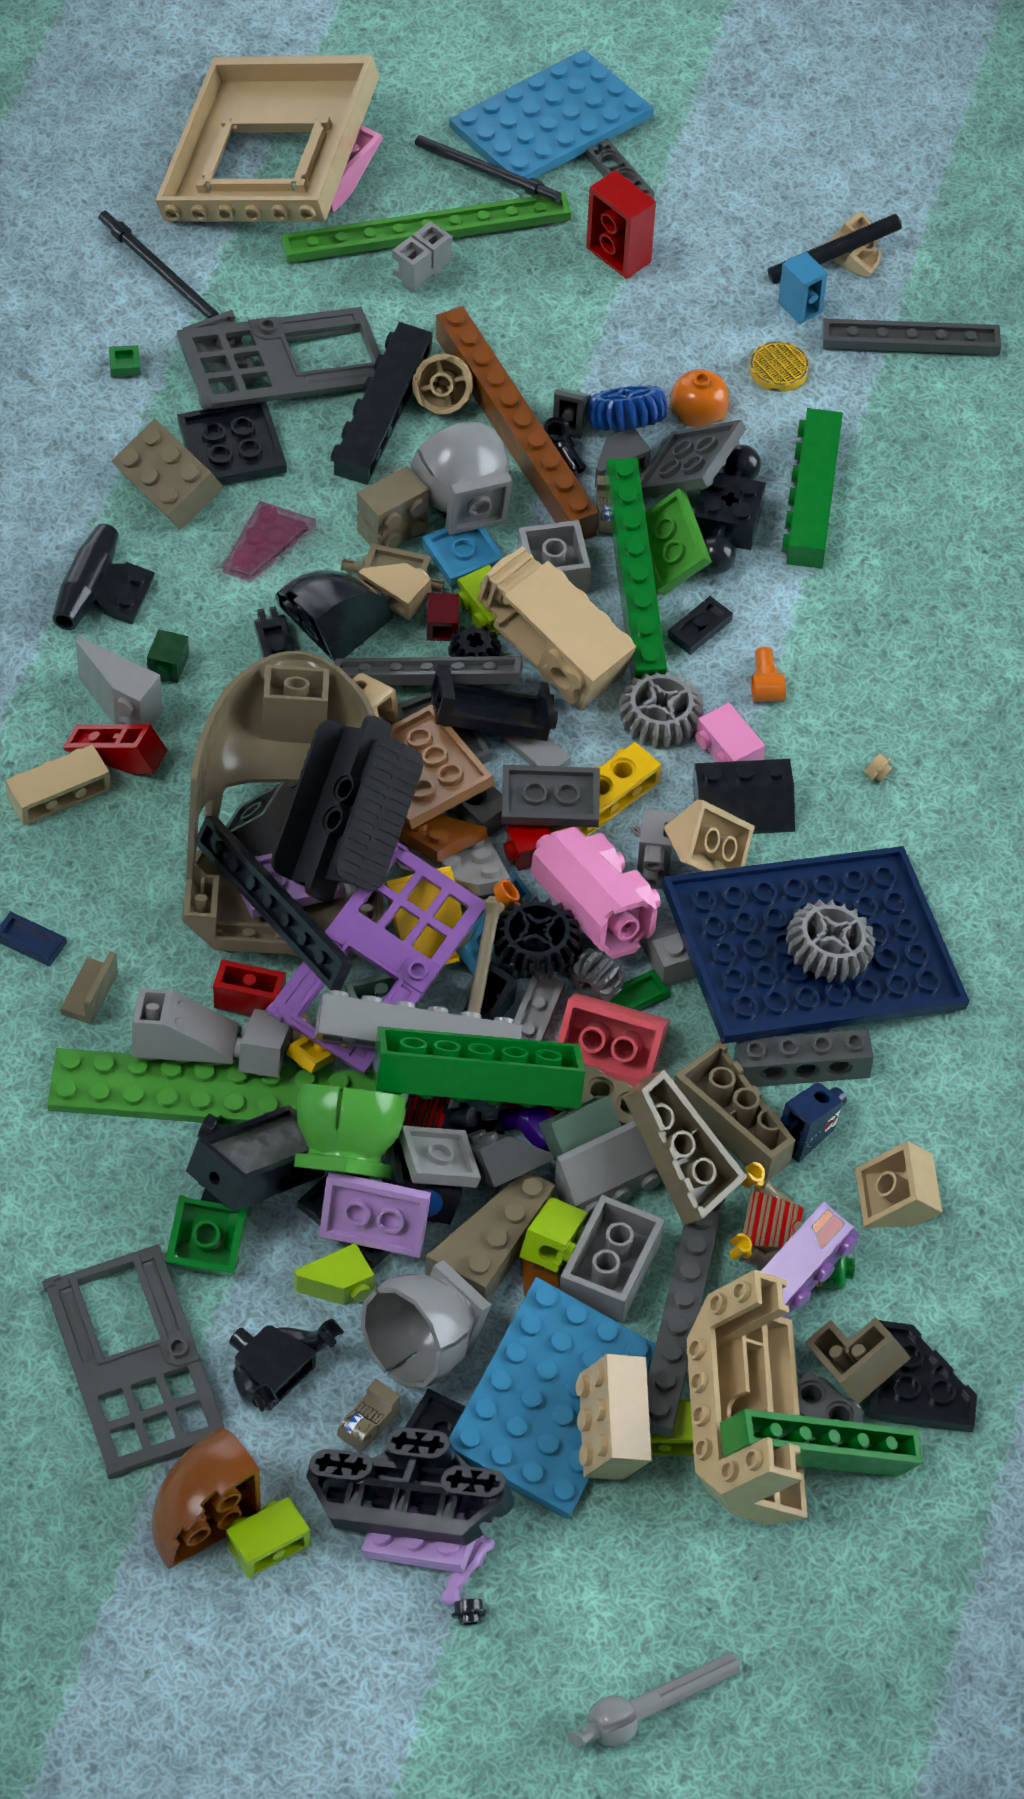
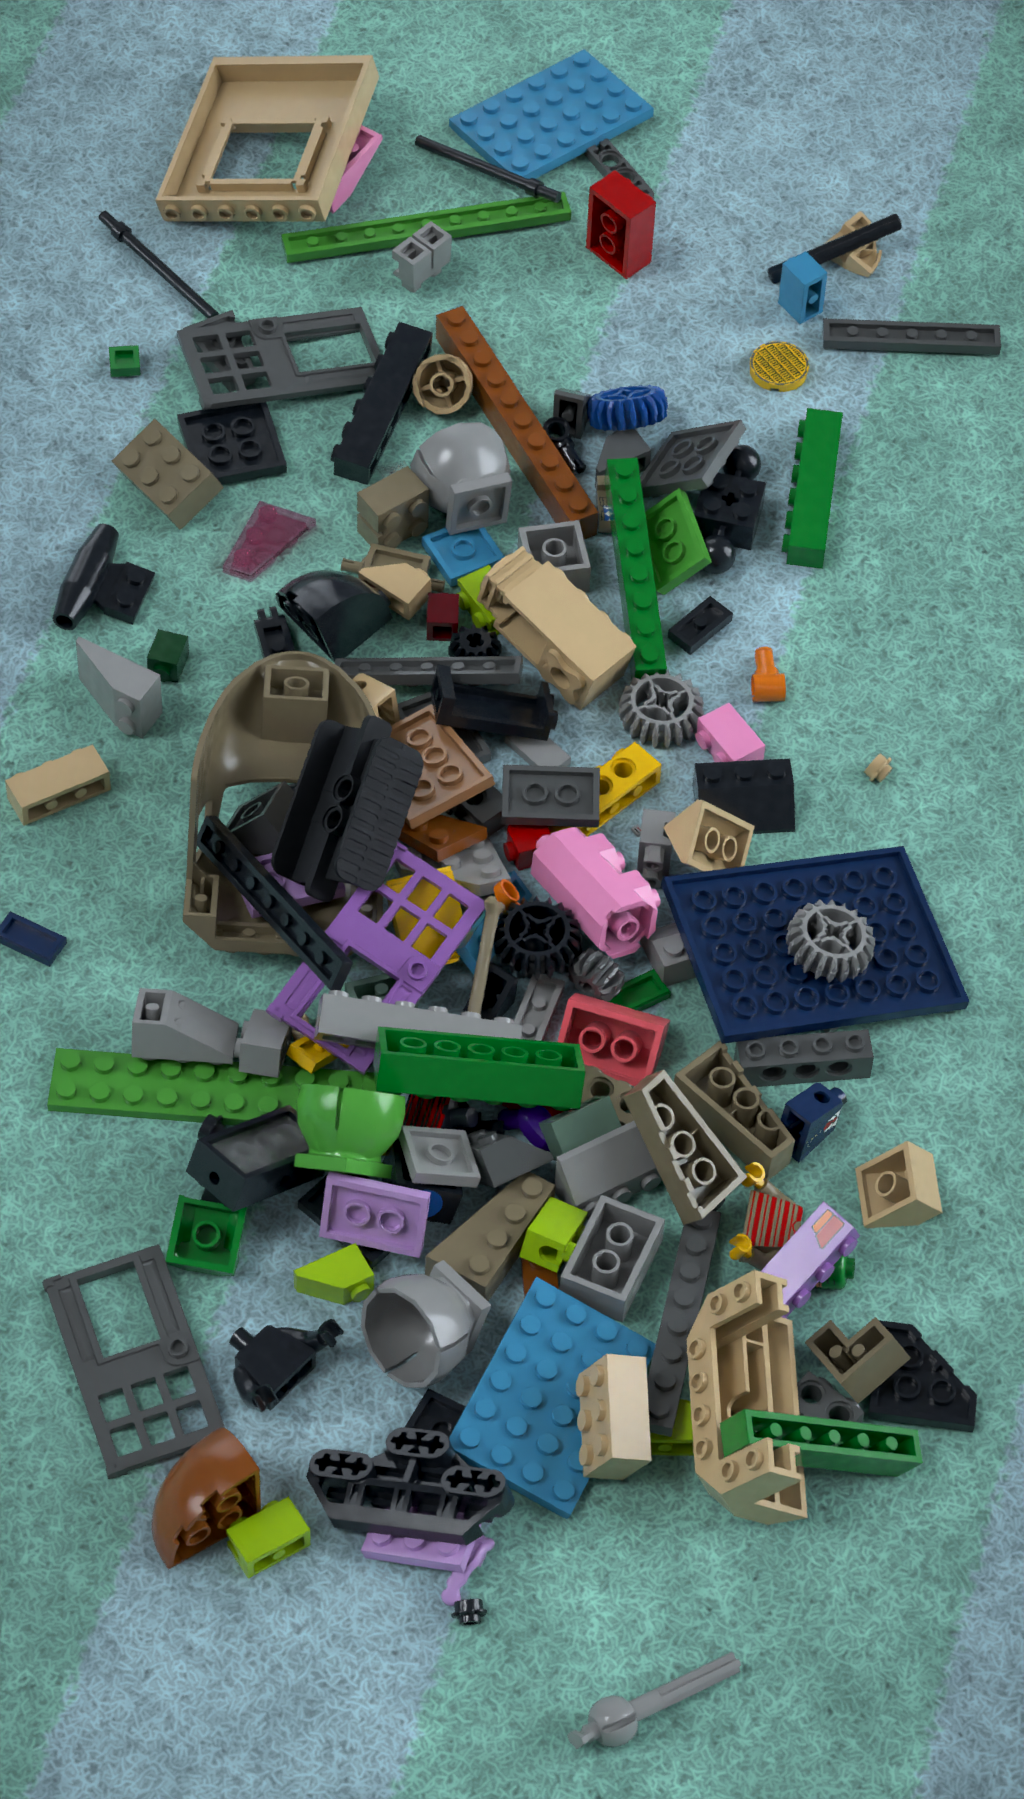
dark tan panel [61,952,118,1025] -> none
red slope [63,724,168,774] -> none
red brick [213,959,286,1016] -> none
dark tan leg [337,1378,401,1452] -> none
orange cylinder [670,369,730,428] -> none

